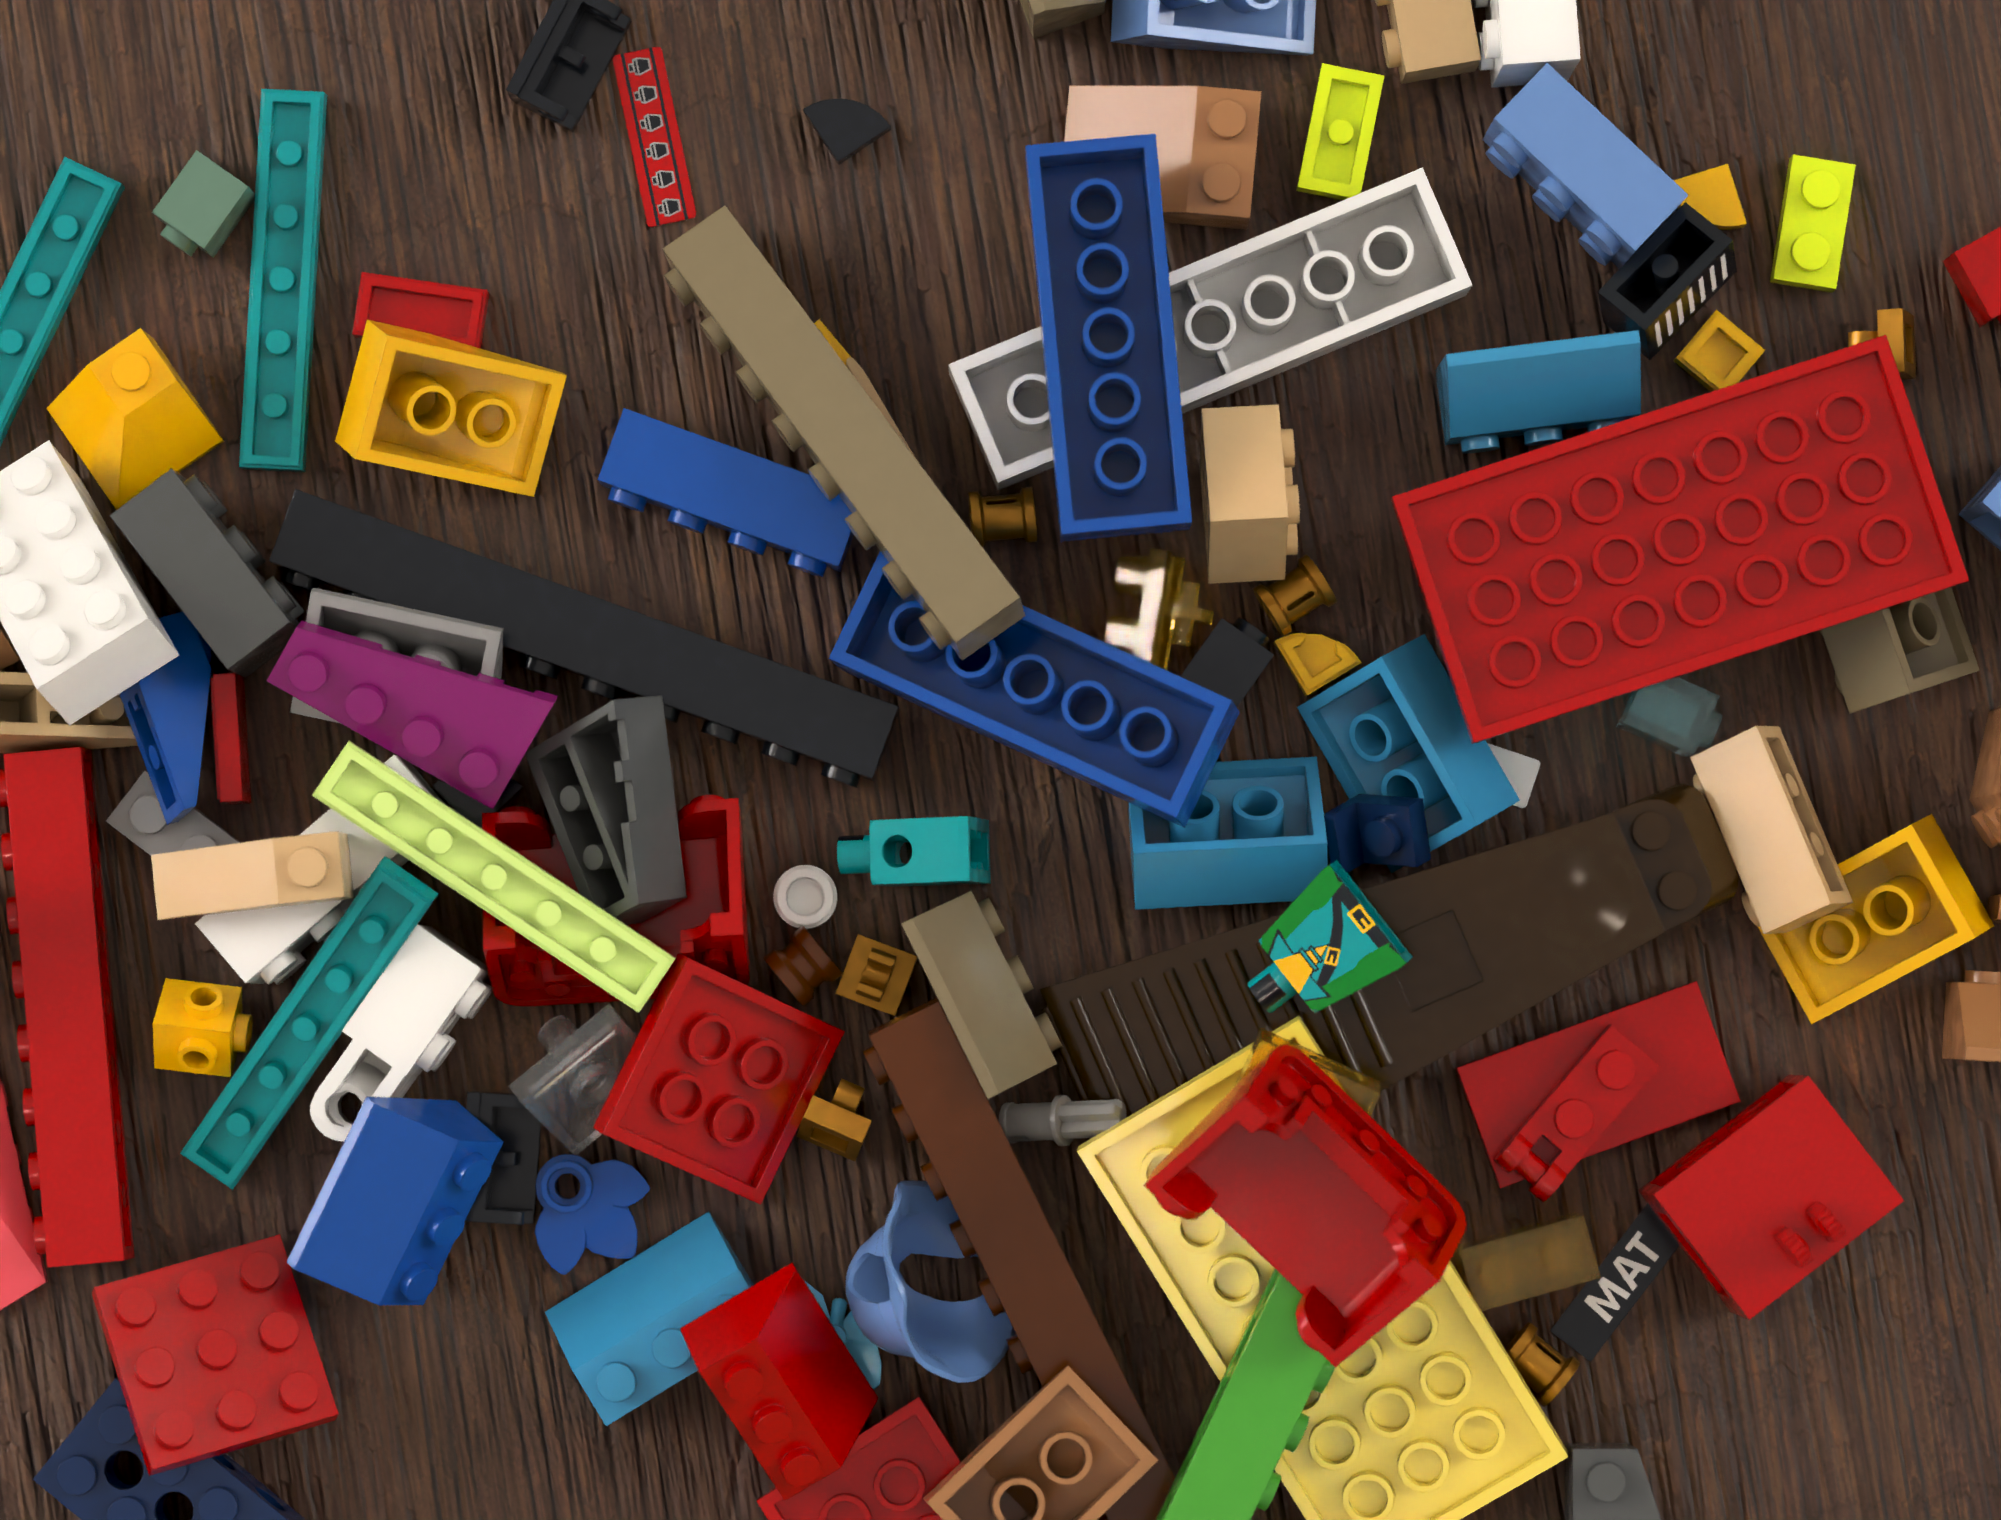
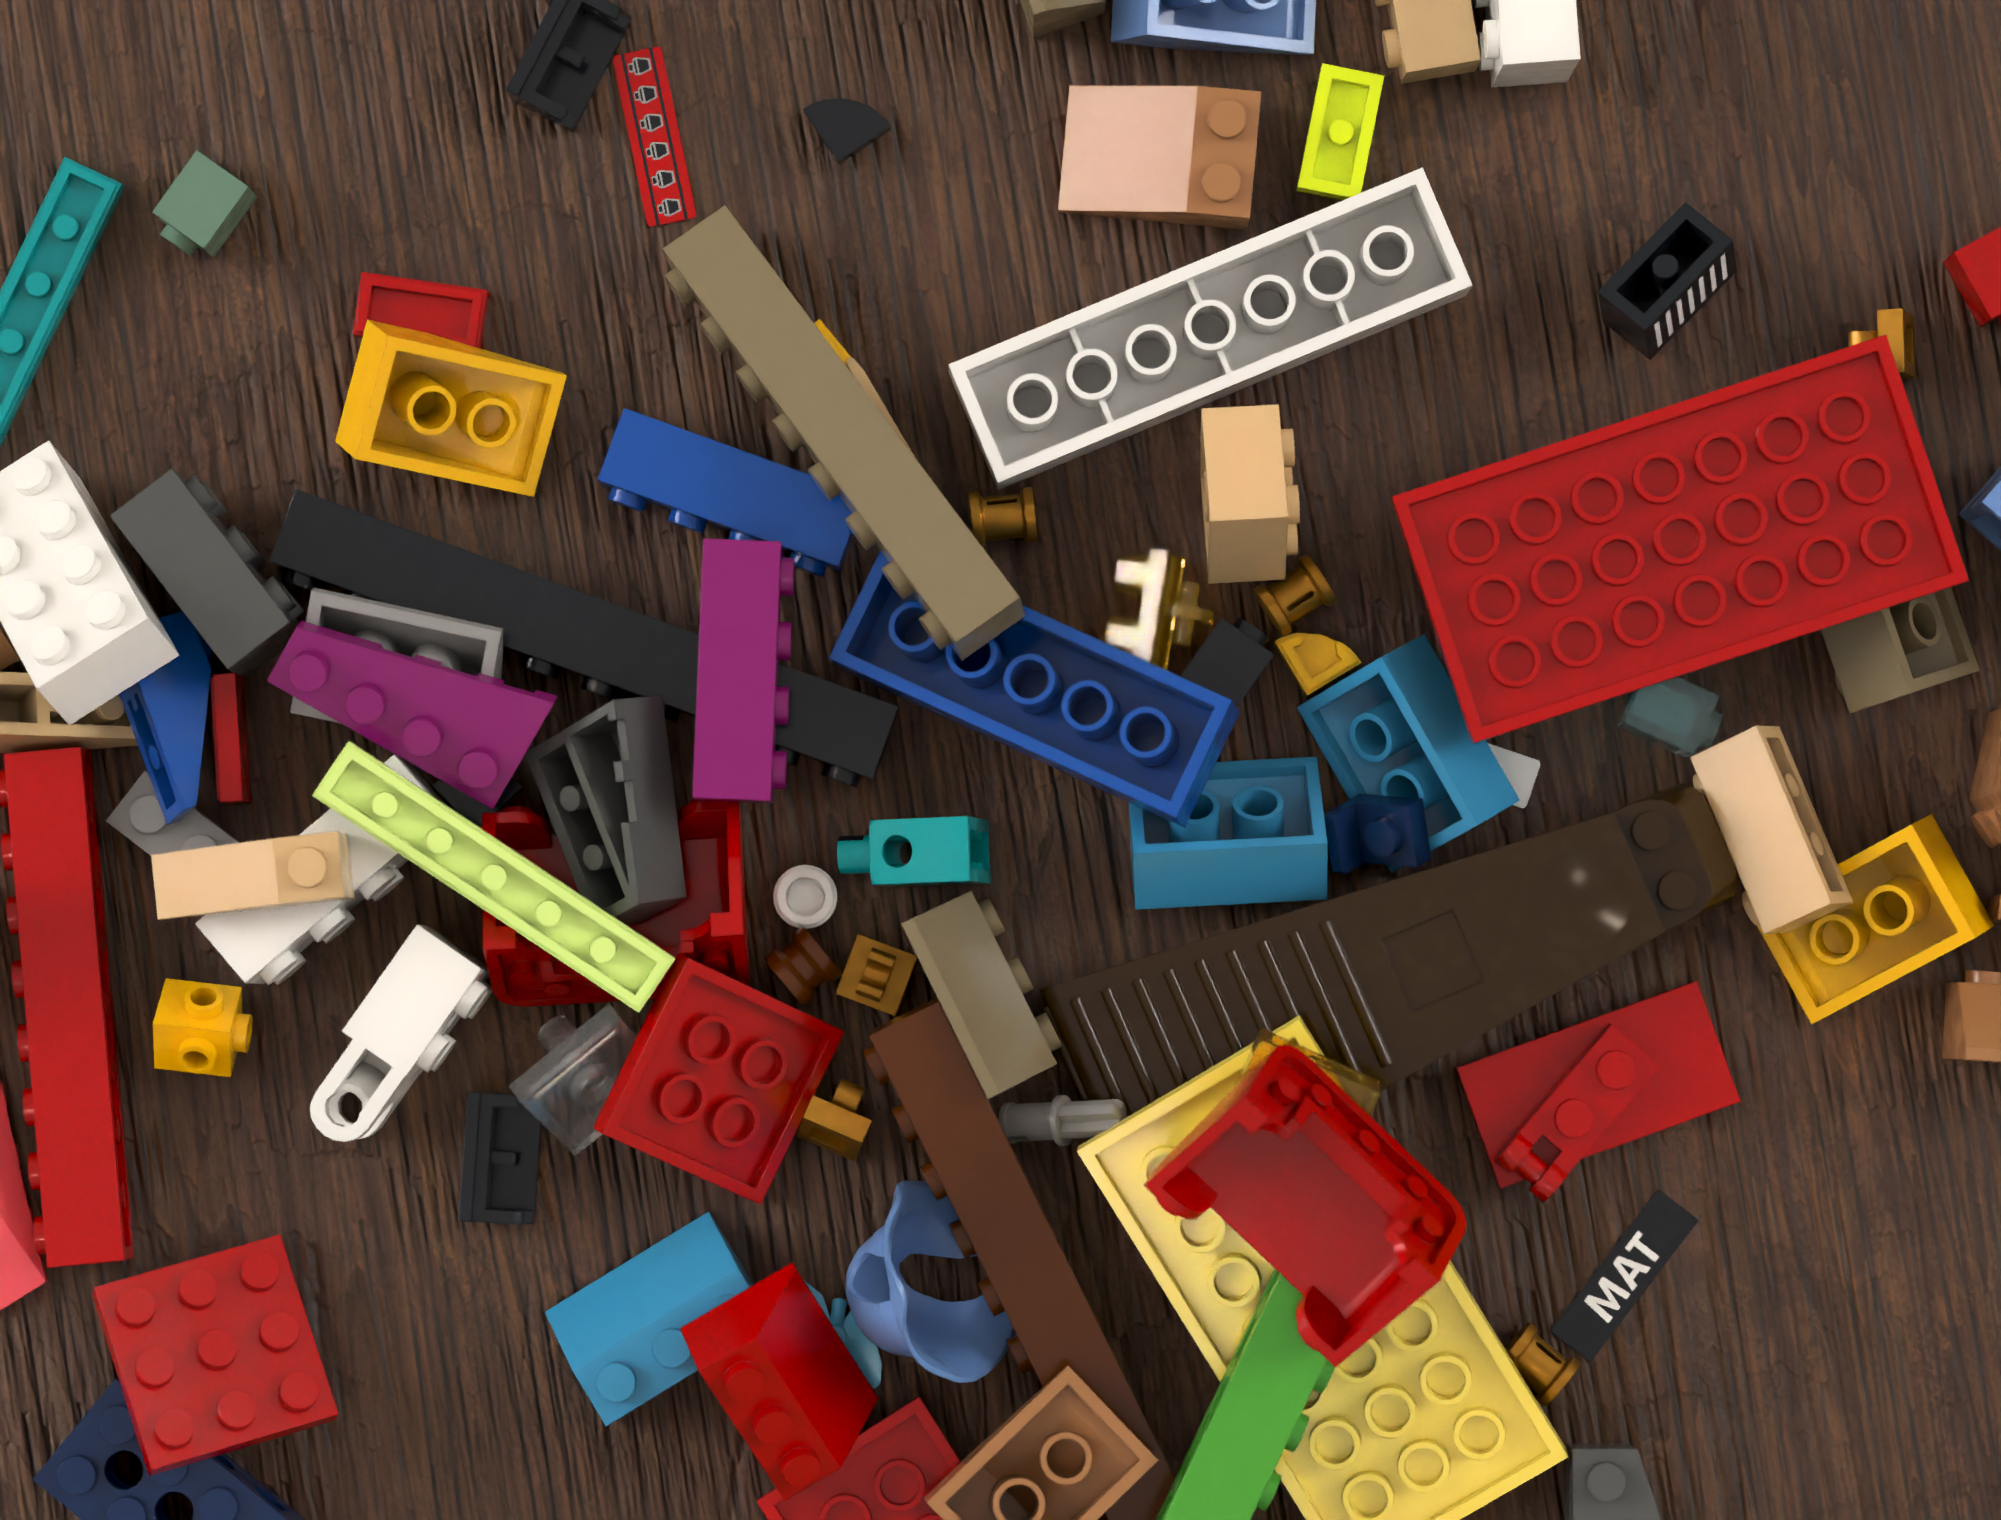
yellow slope [46,328,224,510] -> none
teal tile [180,856,439,1190] -> none
teal tile [239,89,327,472] -> none
blue slope [287,1096,503,1305] -> none
blue plate [535,1154,650,1275] -> none
blue brick [1025,133,1192,542] -> none
torso [1247,860,1413,1013] -> none
dark azure slope [1435,330,1641,453] -> none
clear yellow brick [1454,1213,1601,1311] -> none
medium blue brick [1482,63,1688,269] -> none
red piece [1638,1074,1905,1320] -> none
yellow tile [1673,164,1747,230] -> none
yellow tile [1673,310,1765,392] -> none
neon yellow plate [1770,154,1856,292] -> none
none -> magenta brick [692,538,795,804]

